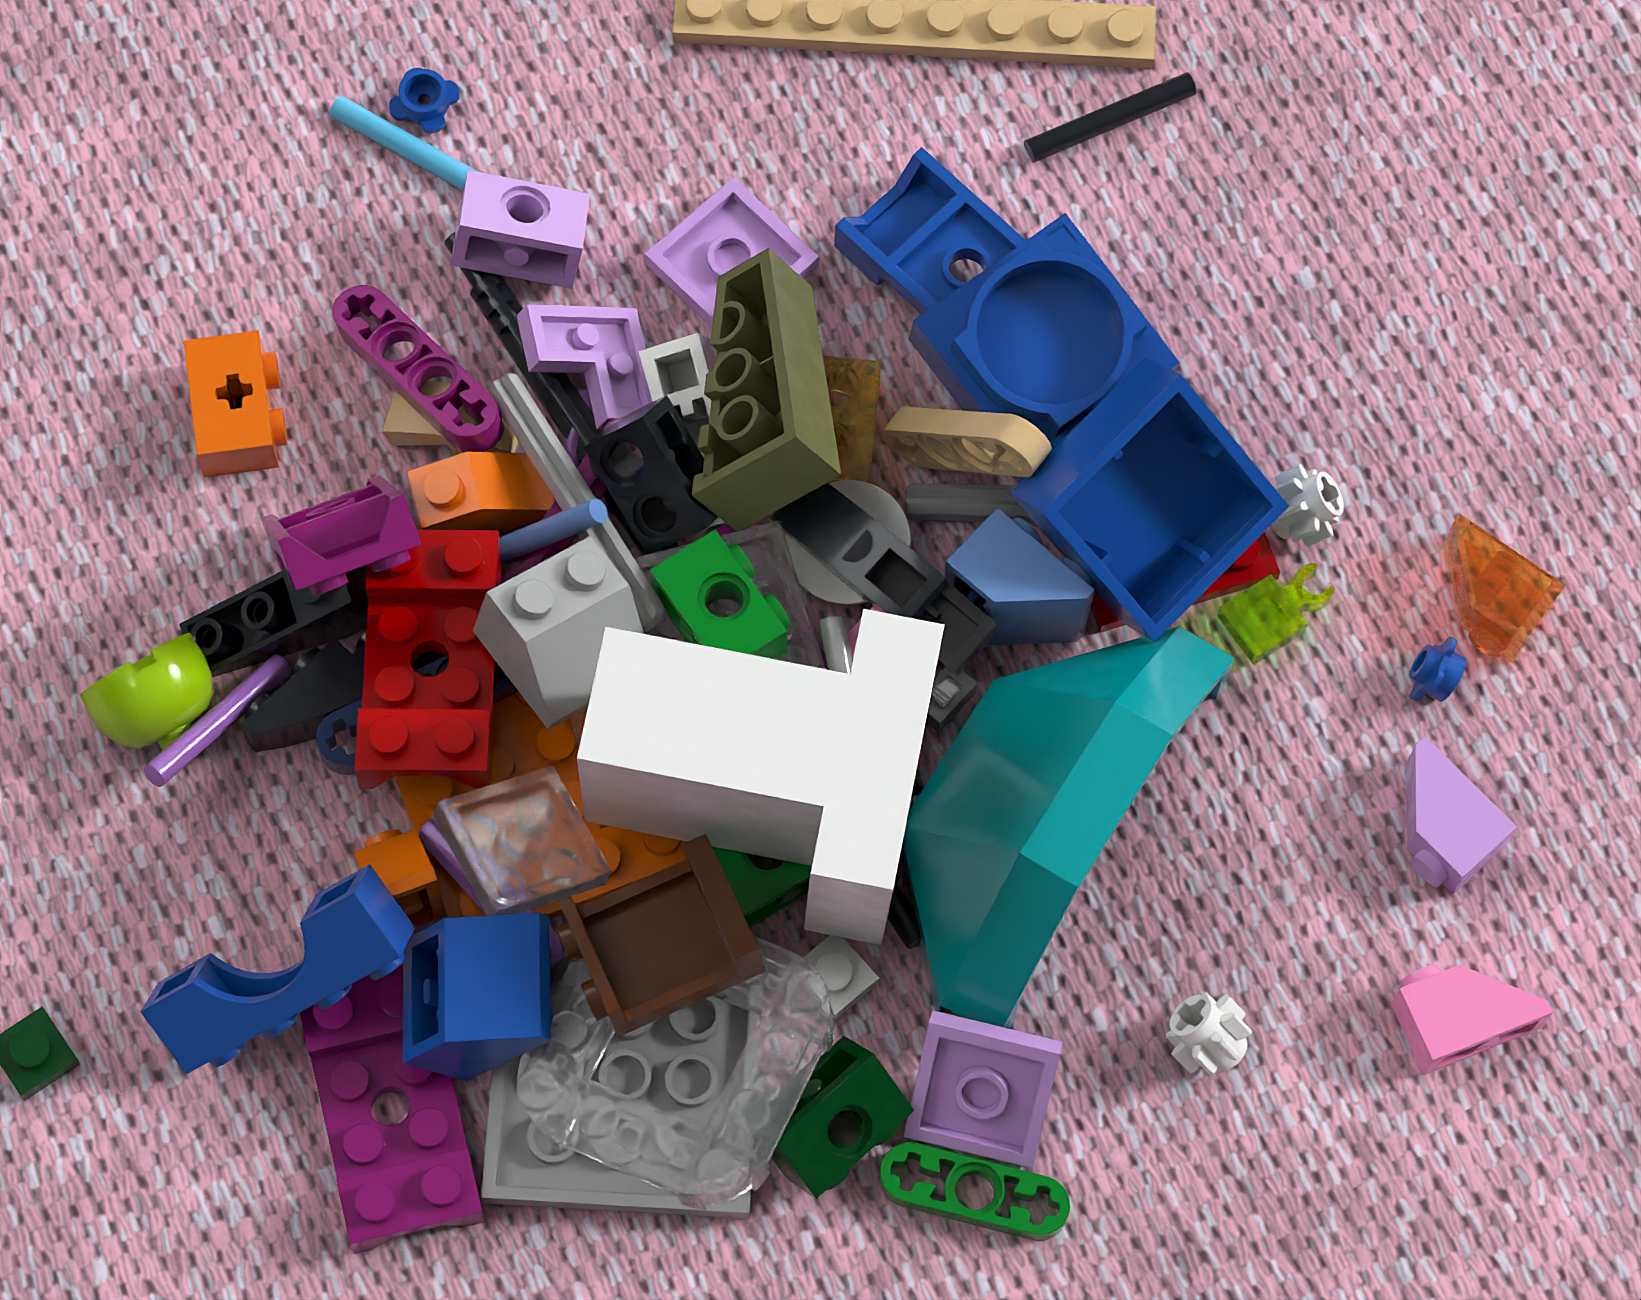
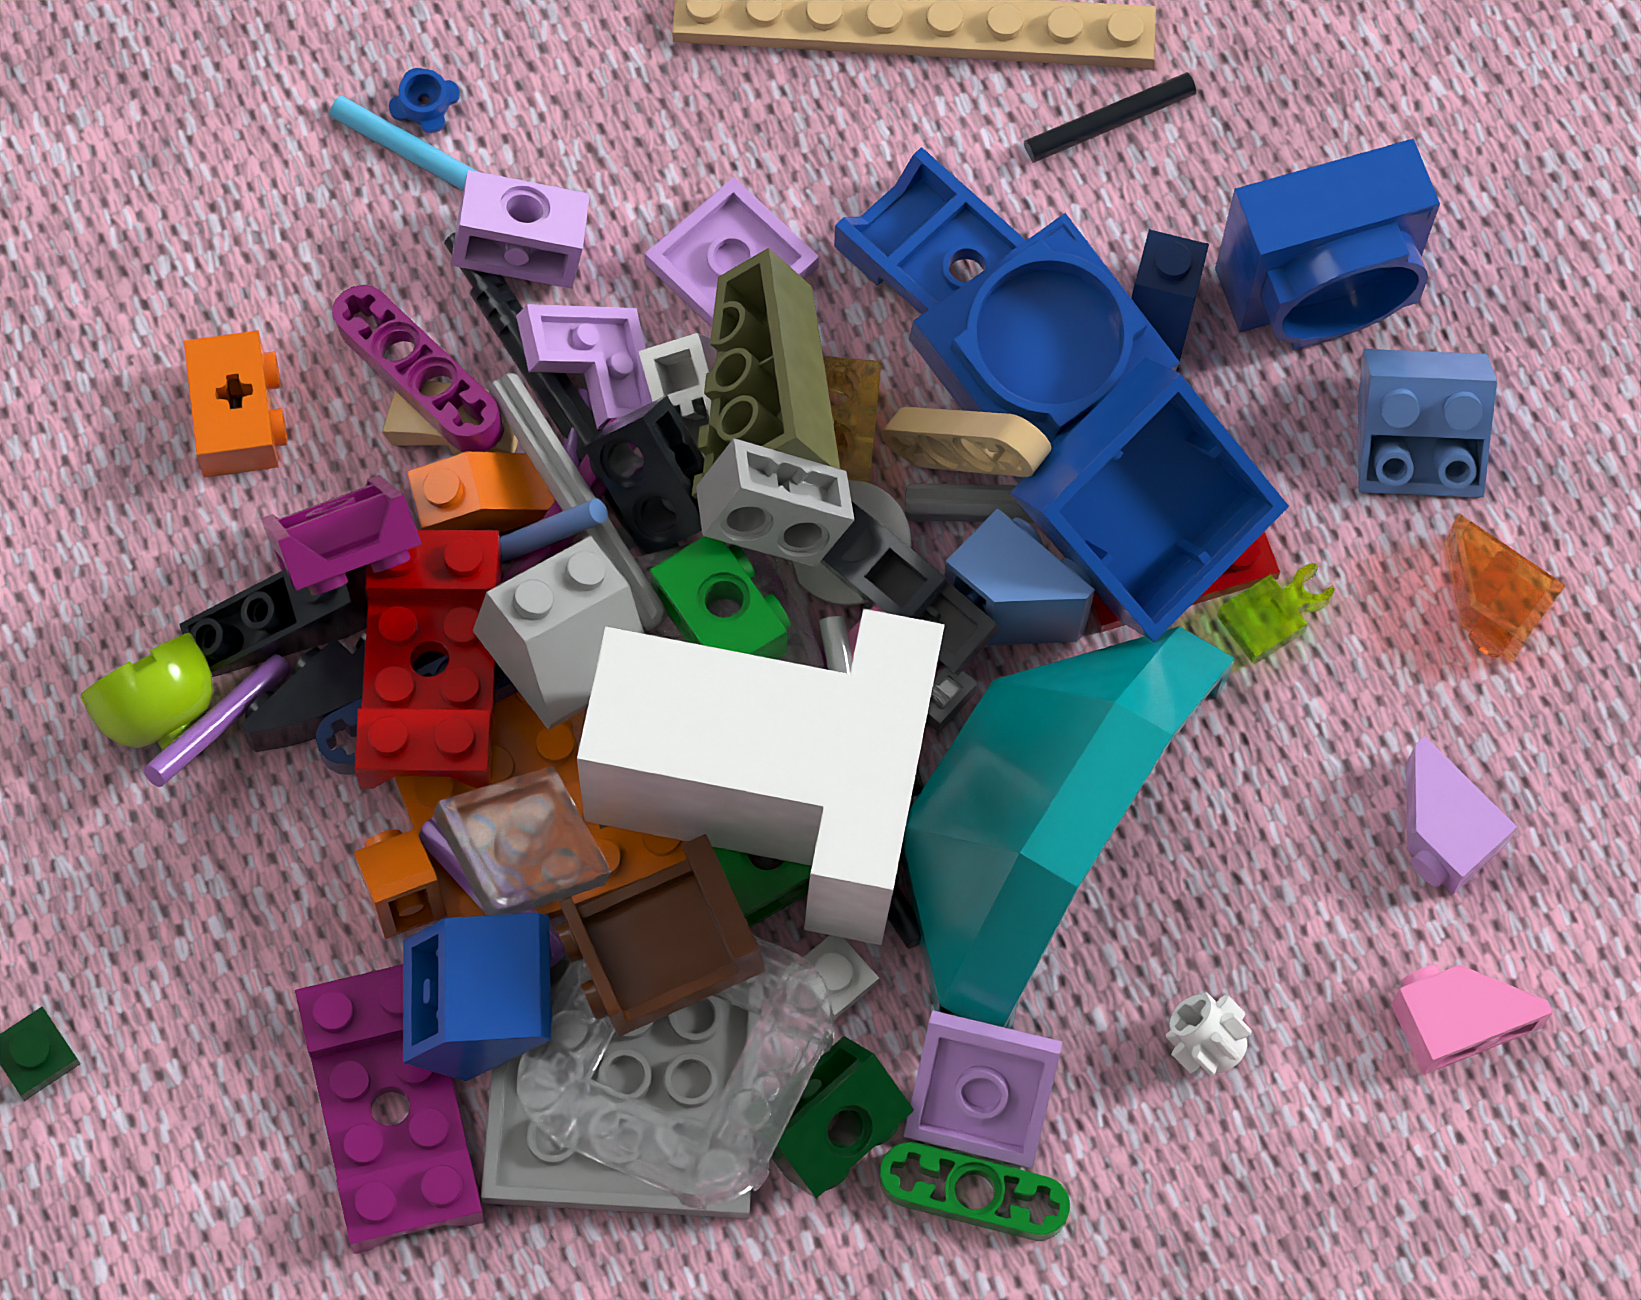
blue arch [140,864,415,1074] -> none
white gear [1271,464,1344,547] -> none
blue plate [1409,636,1466,702] -> none
none -> light grey brick [696,438,854,567]
none -> dark blue slope [1131,229,1209,372]
none -> blue container [1215,138,1440,350]
none -> medium blue slope [1358,349,1497,497]

